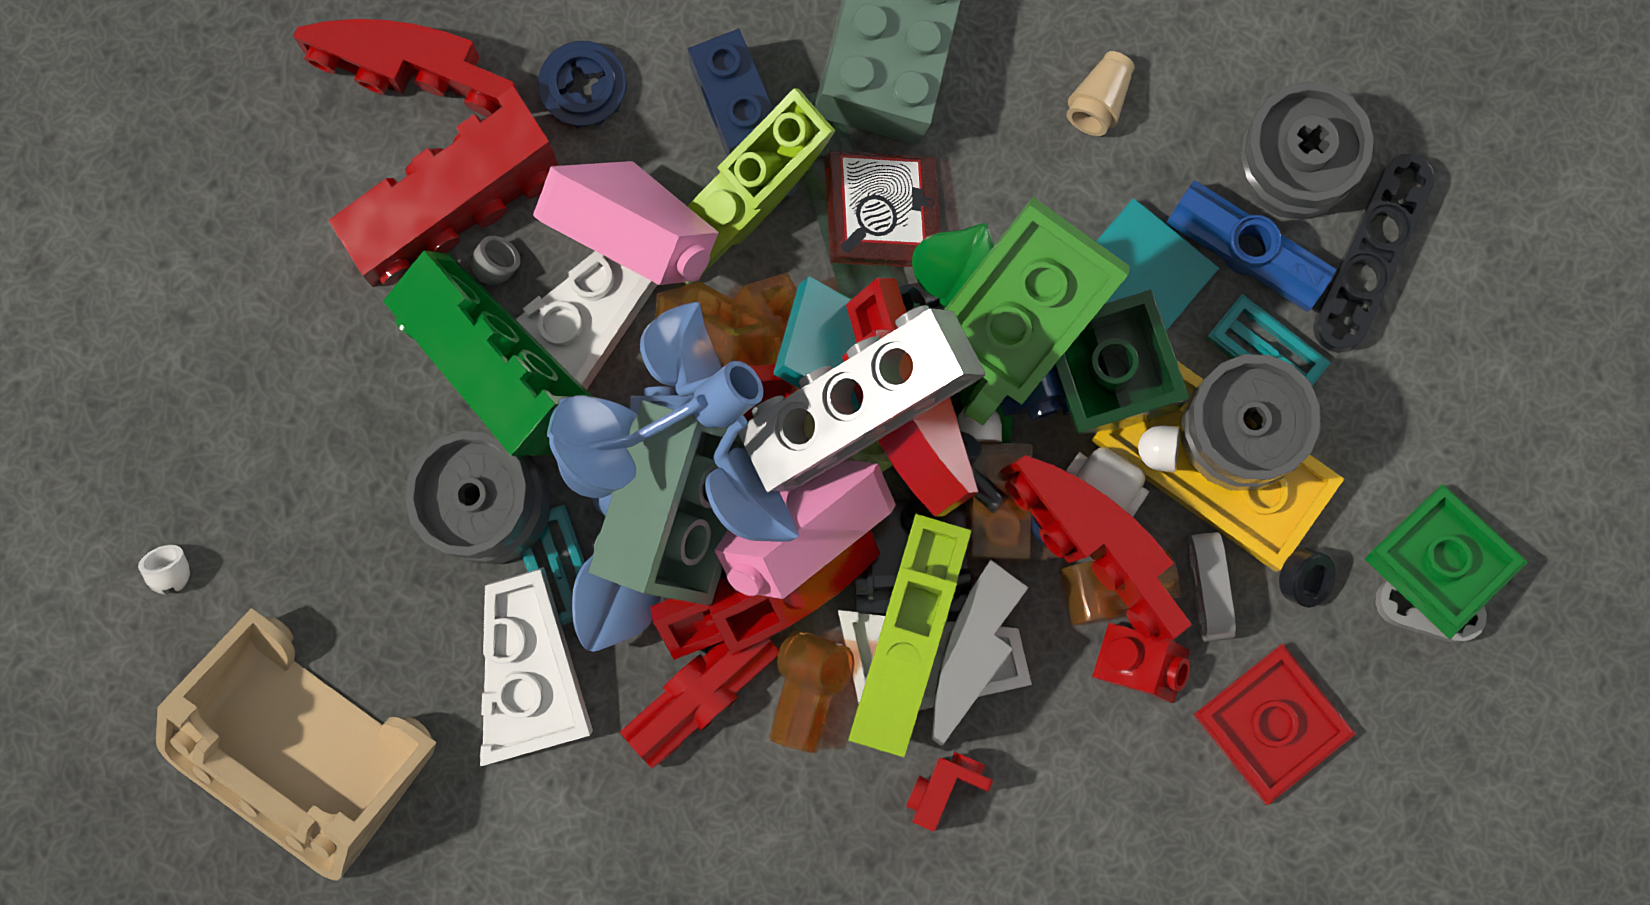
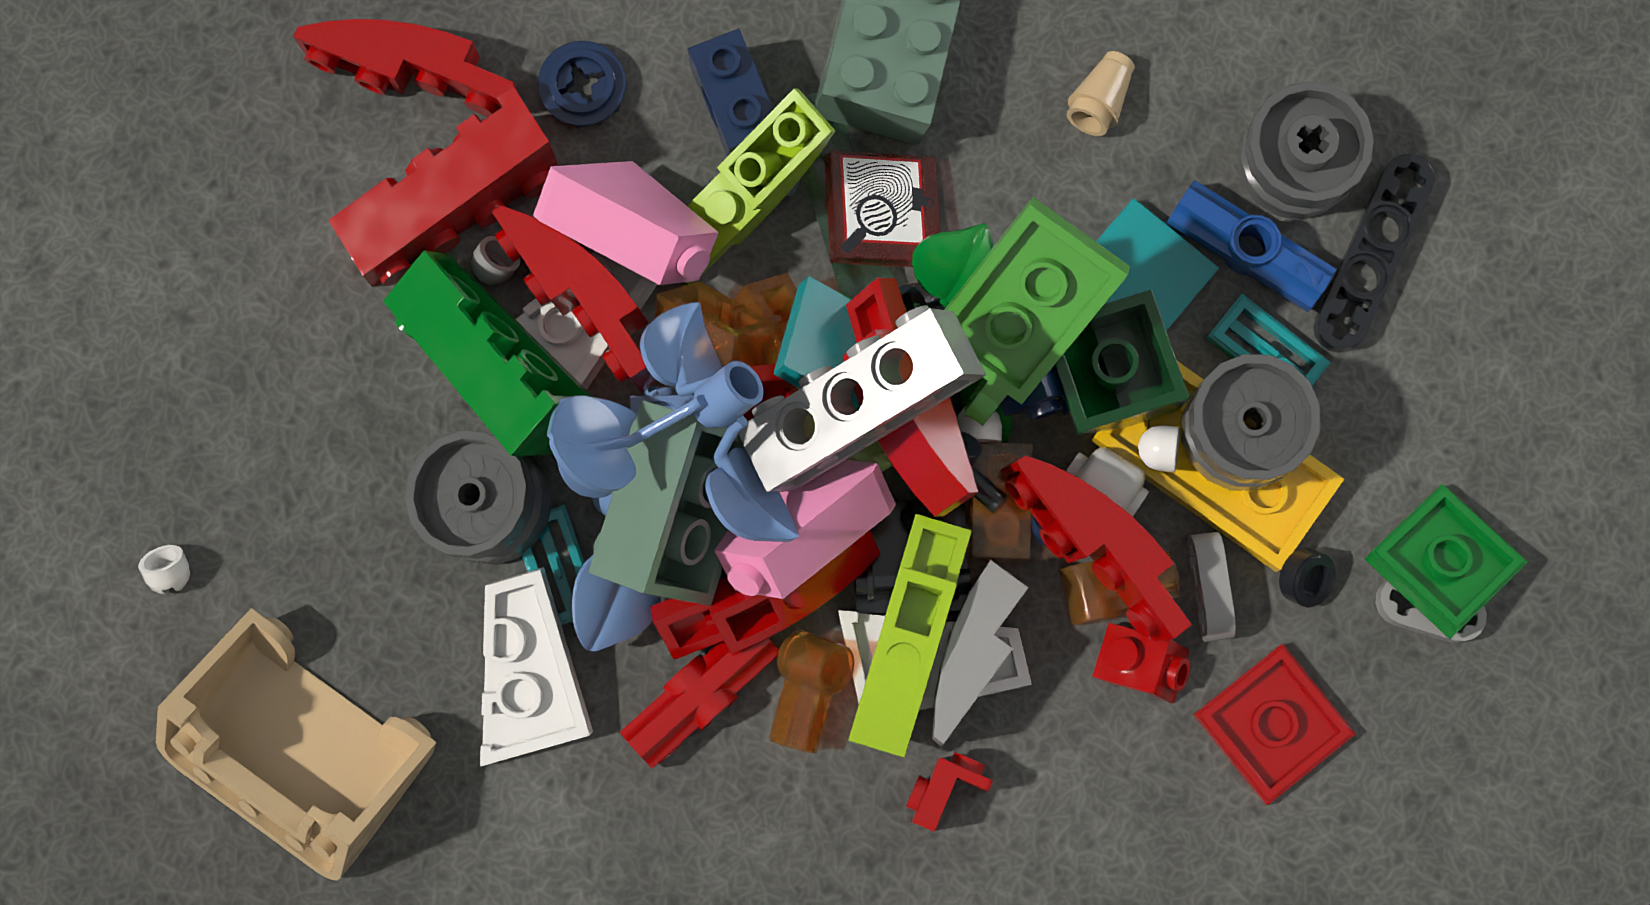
none -> red slope [492,206,658,393]

